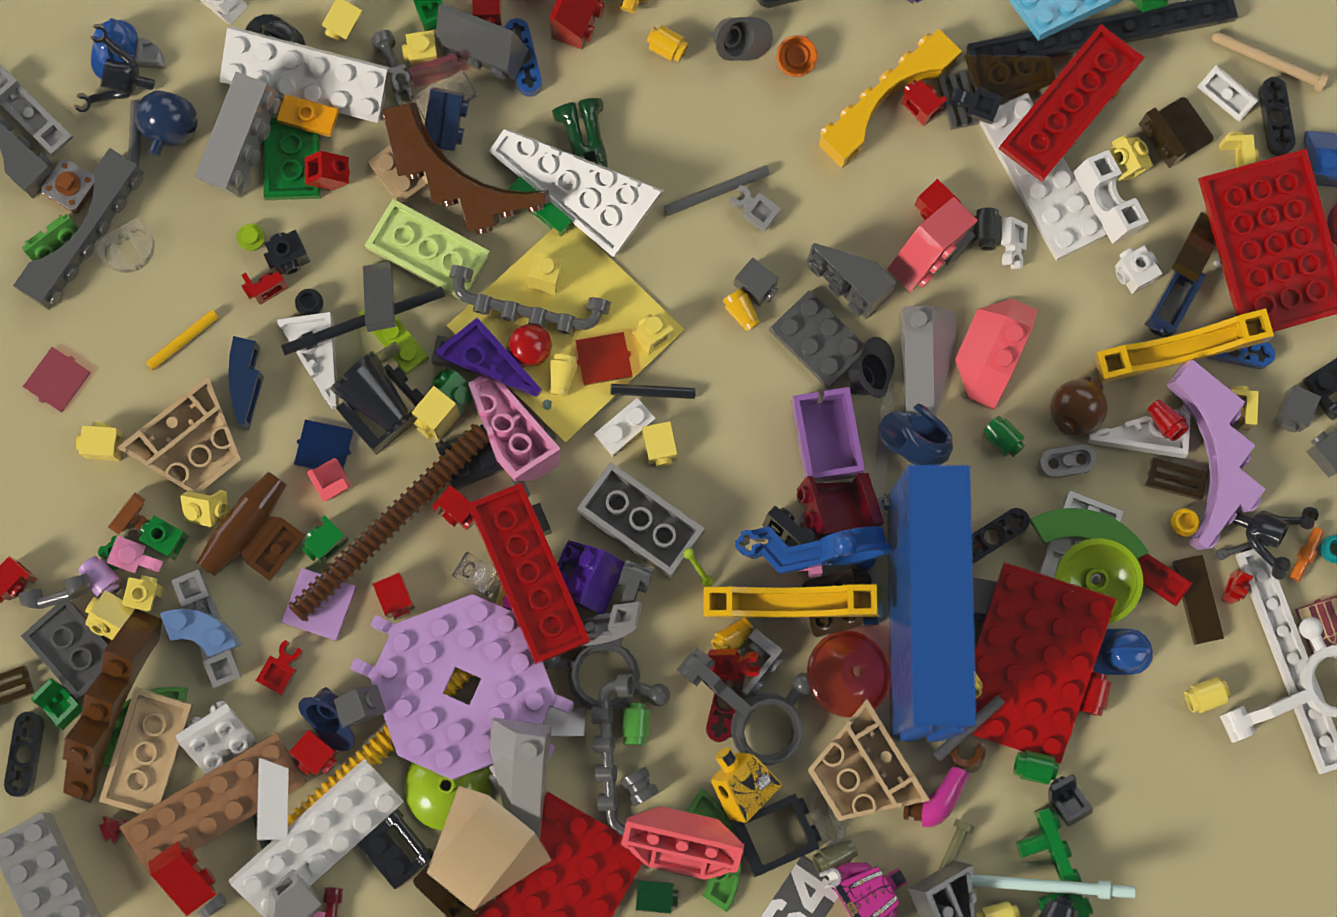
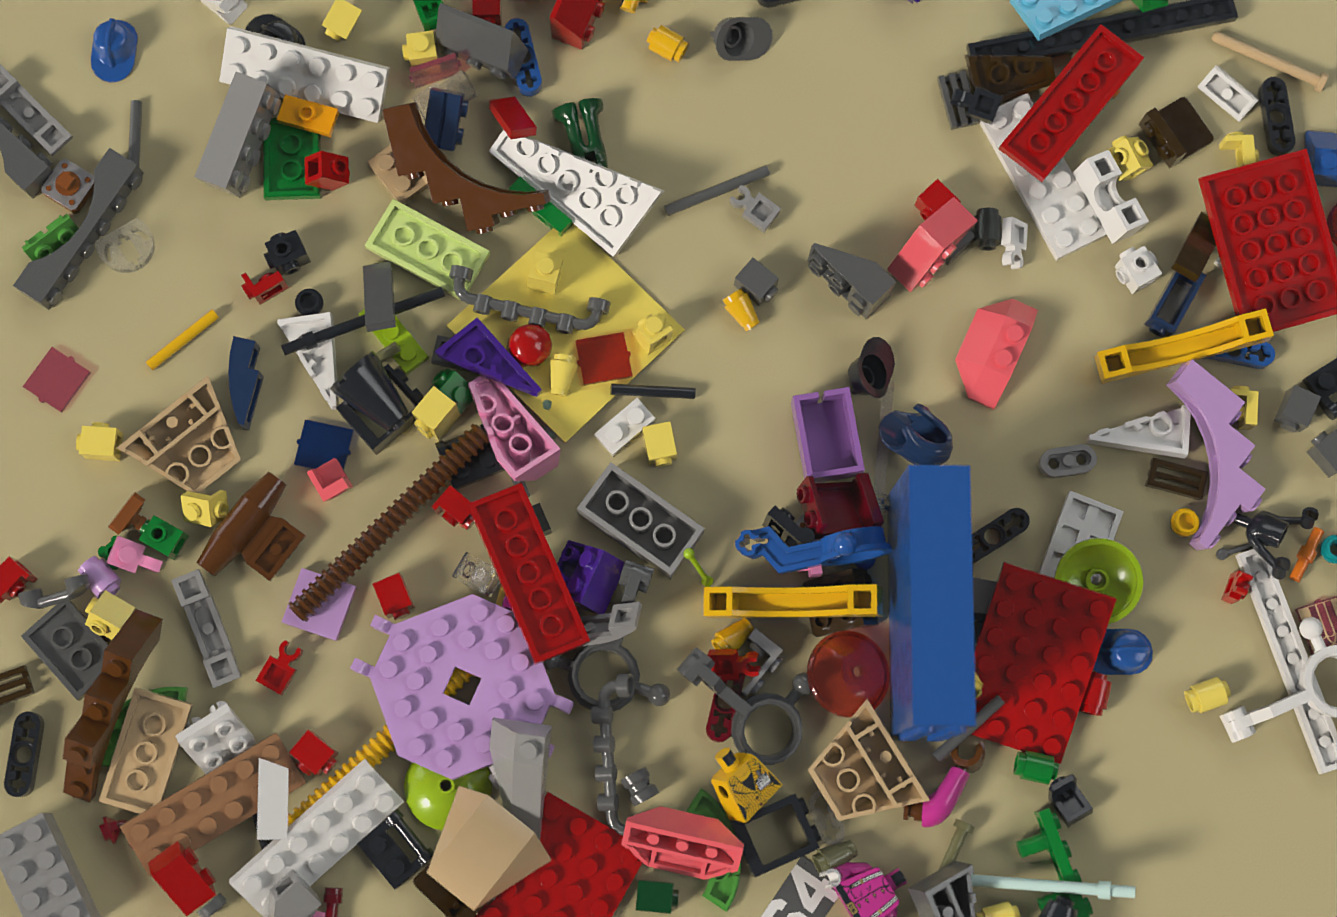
green bracket [31,678,83,730] -> none
black piece [74,24,155,112] -> none
light yellow bracket [122,575,165,612] -> none
dark blue piece [135,91,198,156] -> none
light grey tile [136,37,166,68] -> none
medium blue brick [160,609,242,657] -> none
lime plate [237,223,265,251] -> none
dark blue piece [298,687,355,751] -> none
green brick [301,515,348,563] -> none
dark grey brick [333,685,386,728] -> none
dark grey bar [371,30,413,105] -> none
white slope [542,708,585,737] -> none
bright green brick [621,703,651,745] -> none
dark grey plate [769,290,864,389] -> none
orange hair [776,35,818,77] -> none
yellow arch [819,29,962,168] -> none
light grey wedge [899,306,957,416] -> none
red brick [901,79,947,126] -> none
green brick [983,416,1025,457] -> none
bright green tile [1029,508,1149,559] -> none
reddish brown brick [1050,377,1108,436] -> none
red plate [1137,553,1192,607] -> none
red cone [1147,399,1189,442] -> none
dark brown tile [1173,555,1224,645] -> none
none -> red tile [489,96,537,139]

